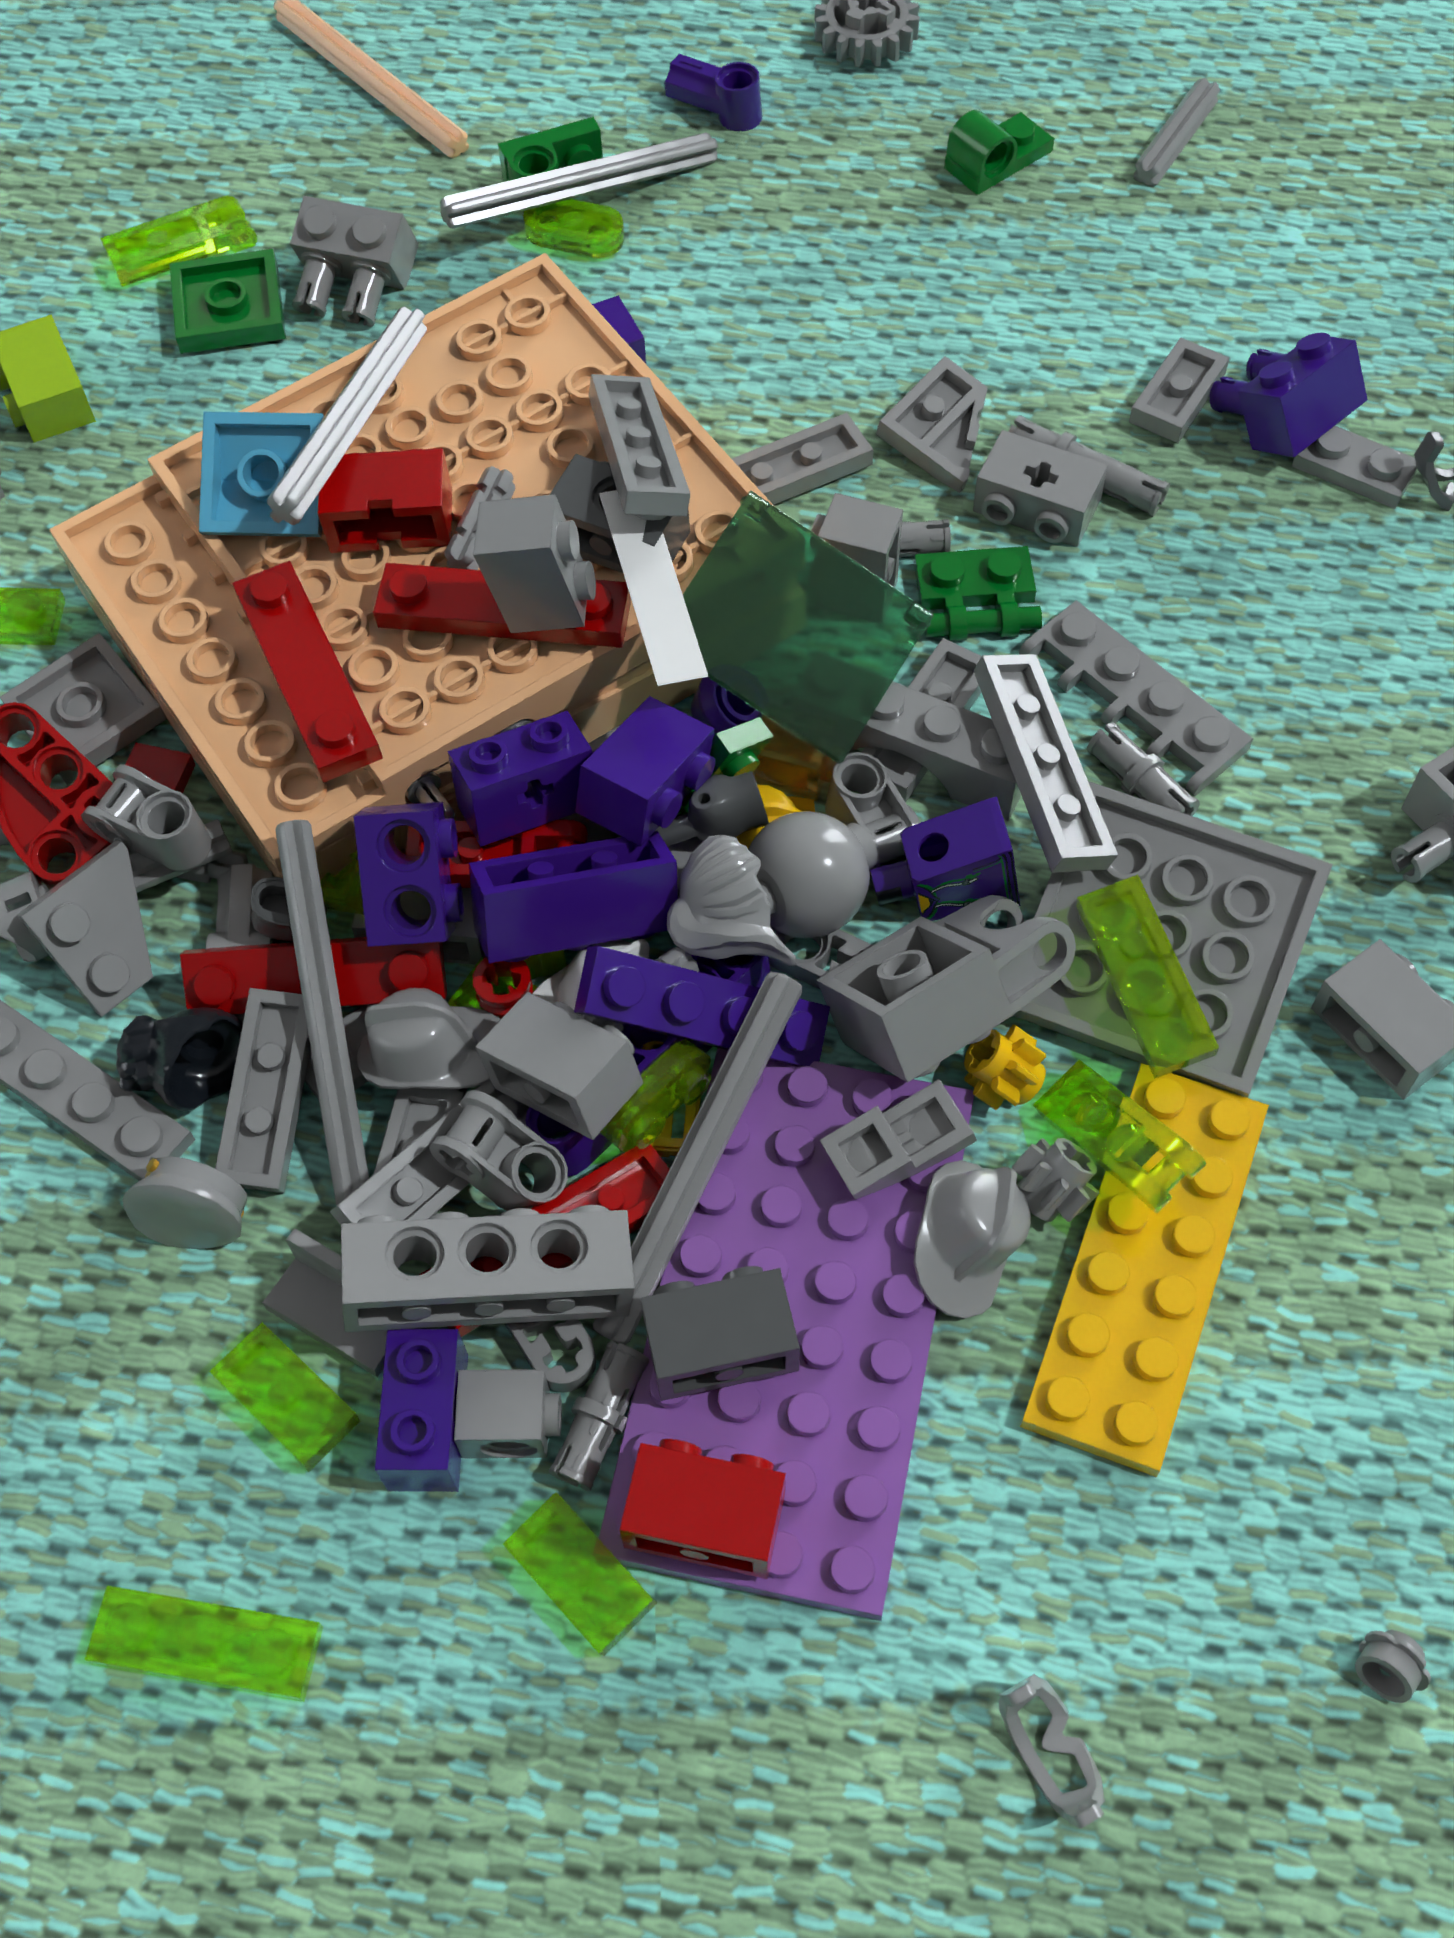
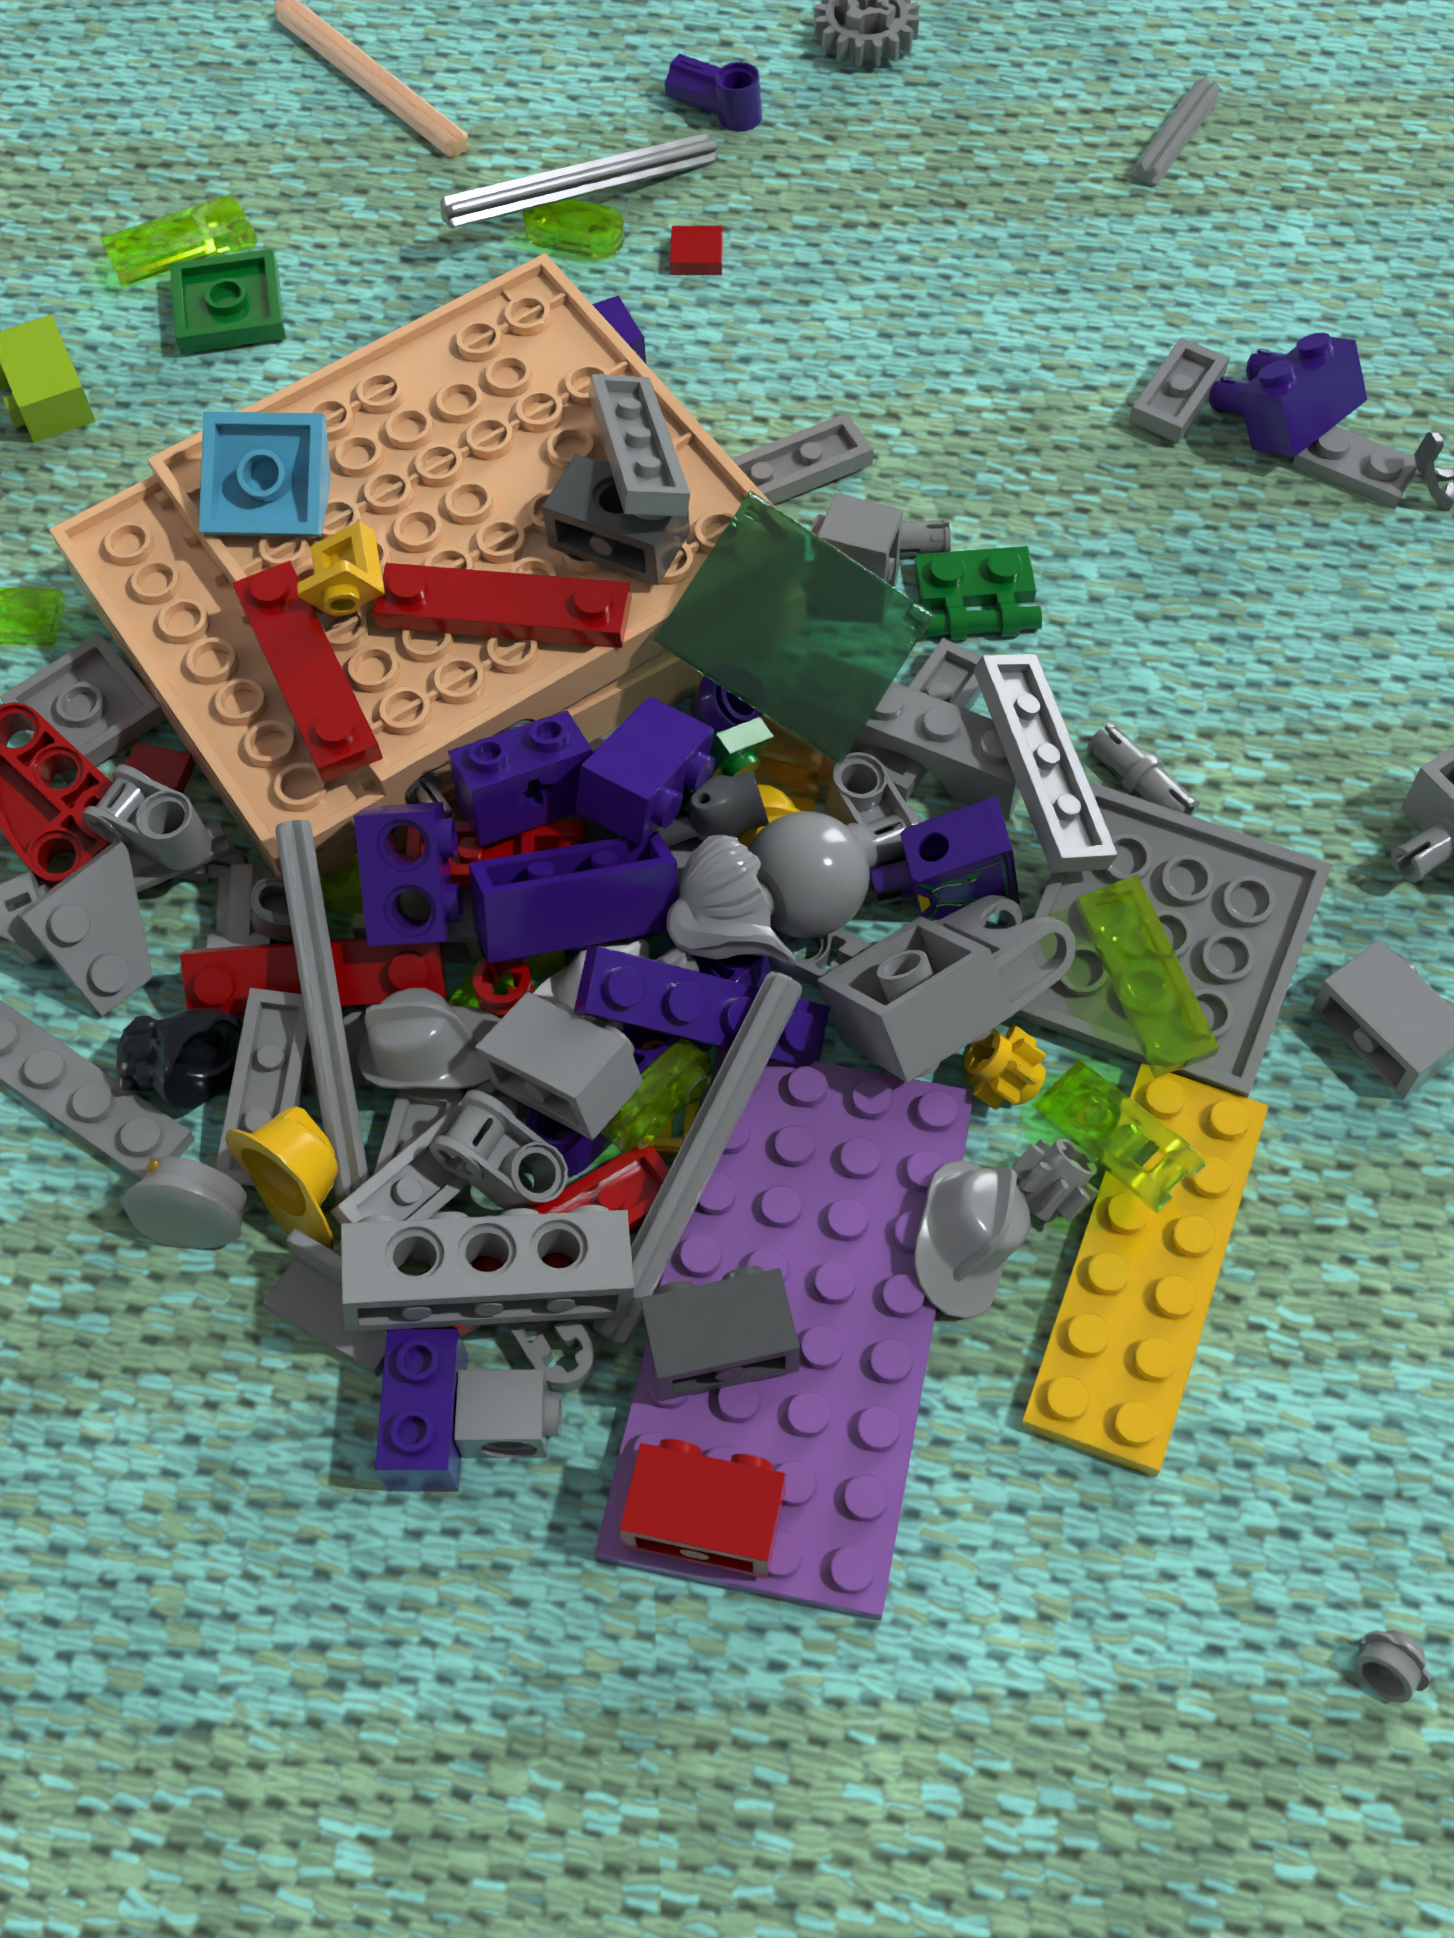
clear neon green plate [84,1585,323,1702] -> none
clear neon green plate [209,1322,361,1473] -> none
axle [267,307,427,525] -> none
light grey brick [290,196,419,327] -> none
red brick [318,448,452,553] -> none
light grey axle [444,466,515,570] -> none
light grey brick [473,494,596,633] -> none
green plate [498,117,603,214] -> none
clear neon green plate [503,1492,658,1656] -> none
light grey pin [549,1341,649,1491] -> none
white sticker [599,490,708,686] -> none
light grey slope [820,1079,977,1199] -> none
light grey wing [876,356,988,493] -> none
green plate [944,110,1054,195] -> none
light grey brick [973,430,1108,547] -> none
light grey helmet [999,1674,1105,1828] -> none
light grey pin [1008,415,1170,517] -> none
light grey hinge [1019,600,1253,796] -> none
none -> yellow piece [225,1106,339,1251]
none -> yellow bracket [297,521,385,619]
none -> red tile [670,226,723,275]

